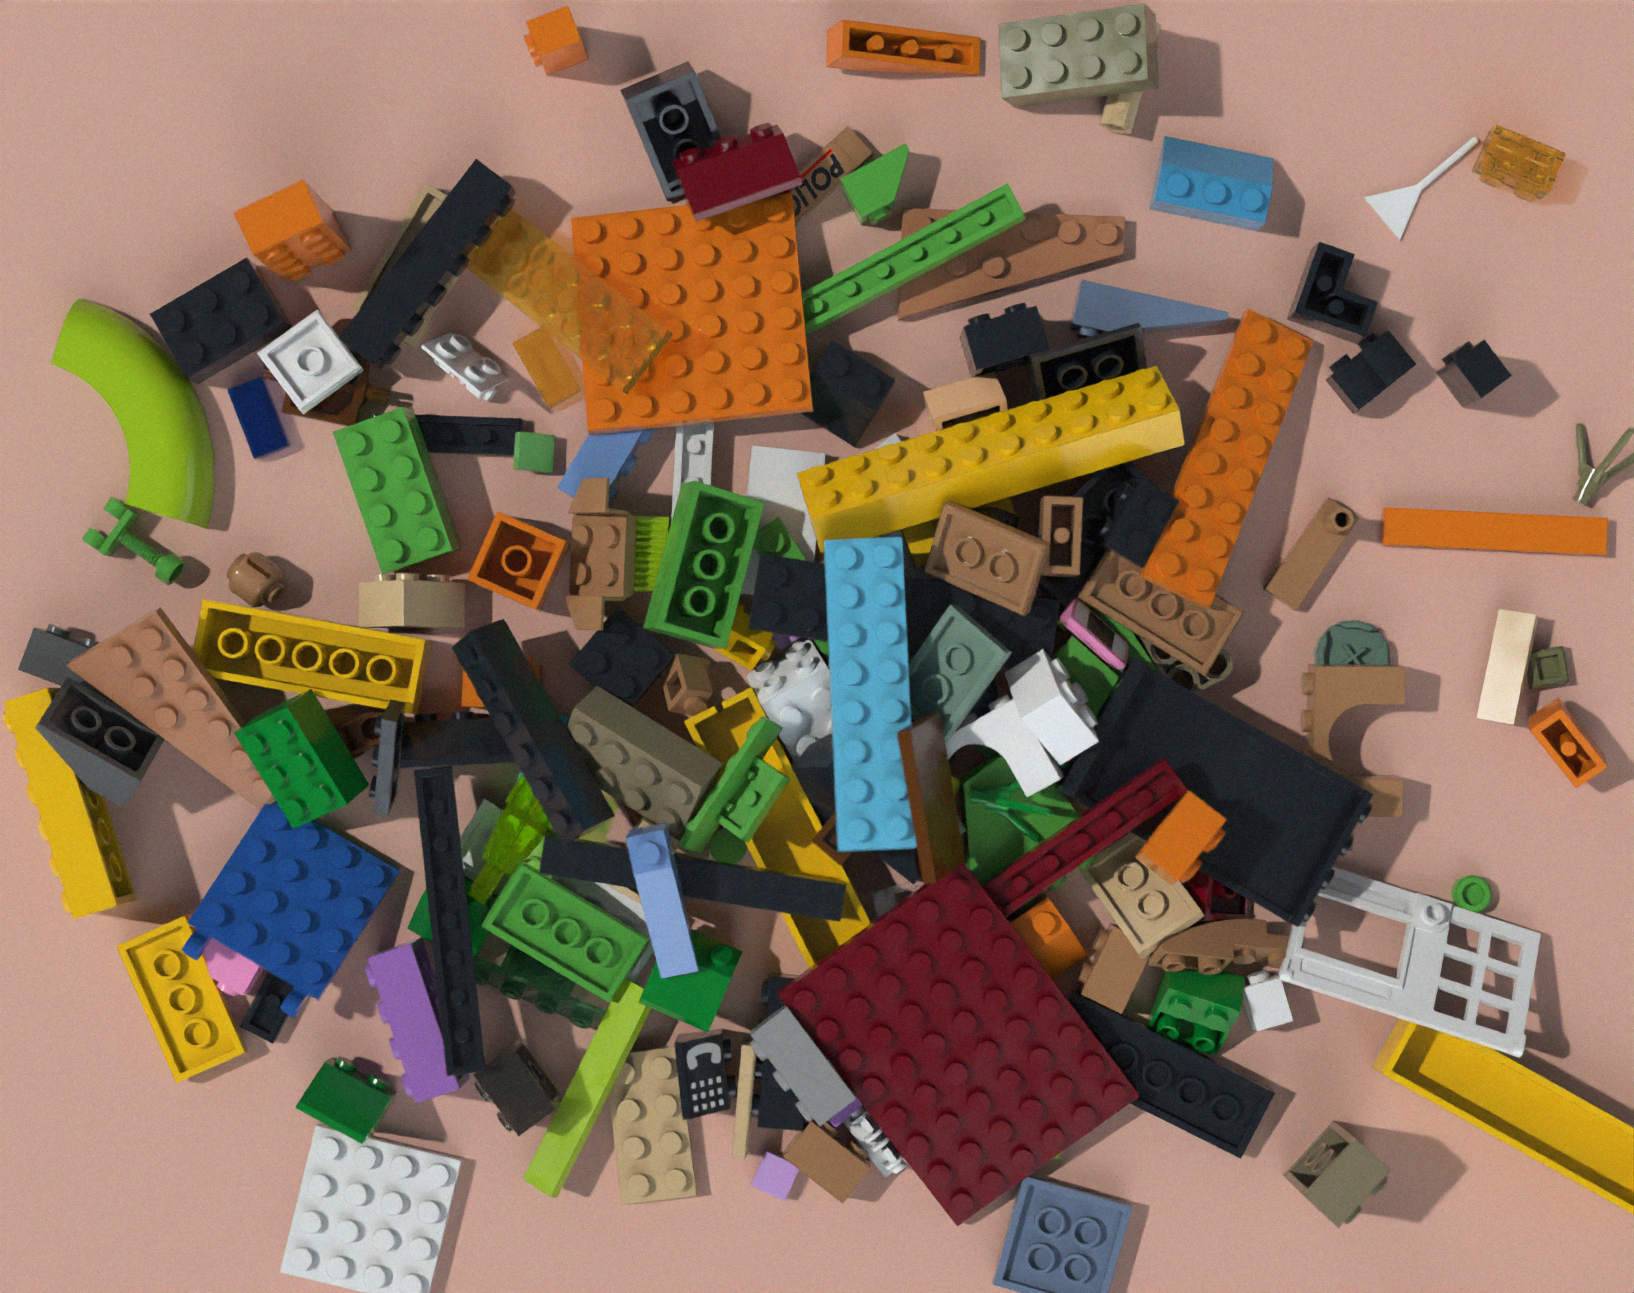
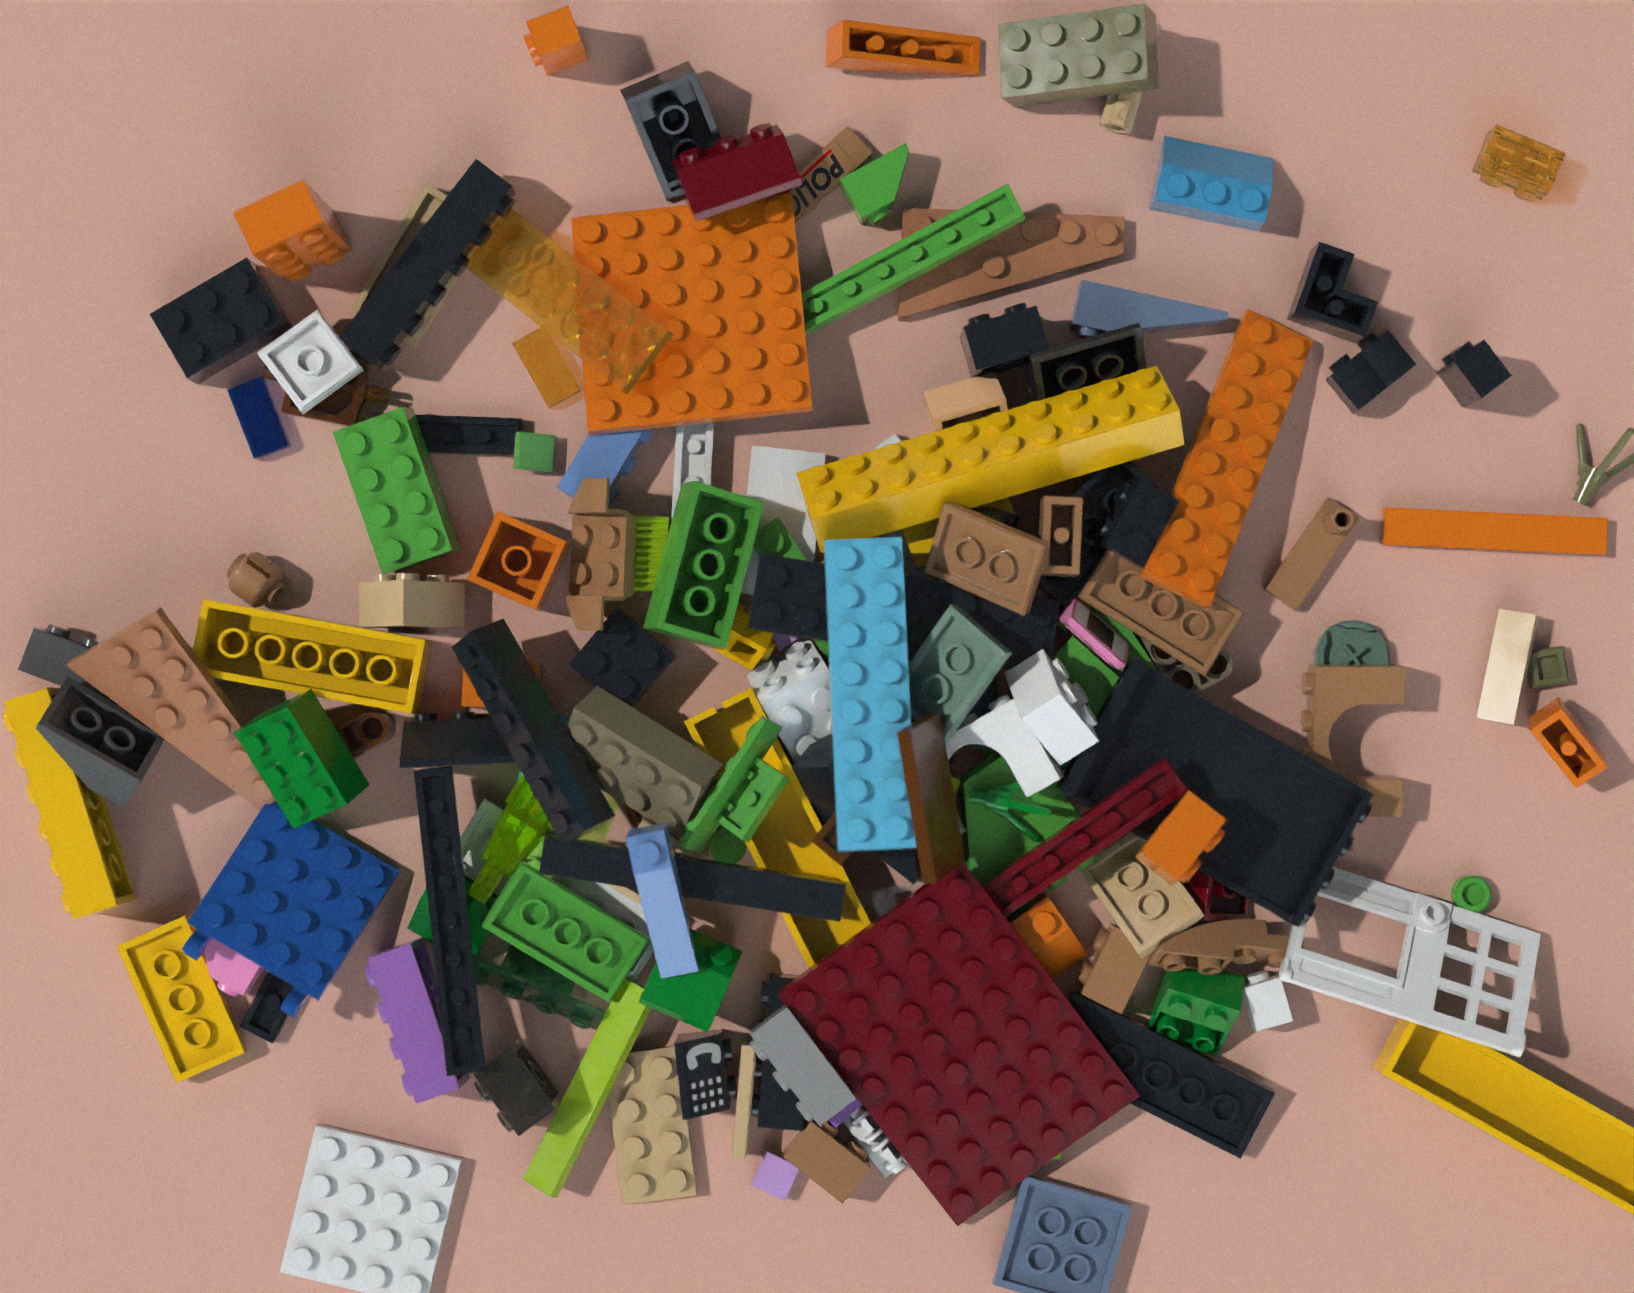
lime brick [51,298,215,529] -> none
bright green bar [82,497,186,585] -> none
green slope [295,1056,397,1144] -> none
black plate [369,700,405,816] -> none
white hinge [421,332,509,401] -> none
medium nougat brick [659,653,713,716] -> none
black slope [800,340,895,448] -> none
dark tan brick [1283,1121,1391,1228] -> none
white piece [1364,137,1479,240] -> none

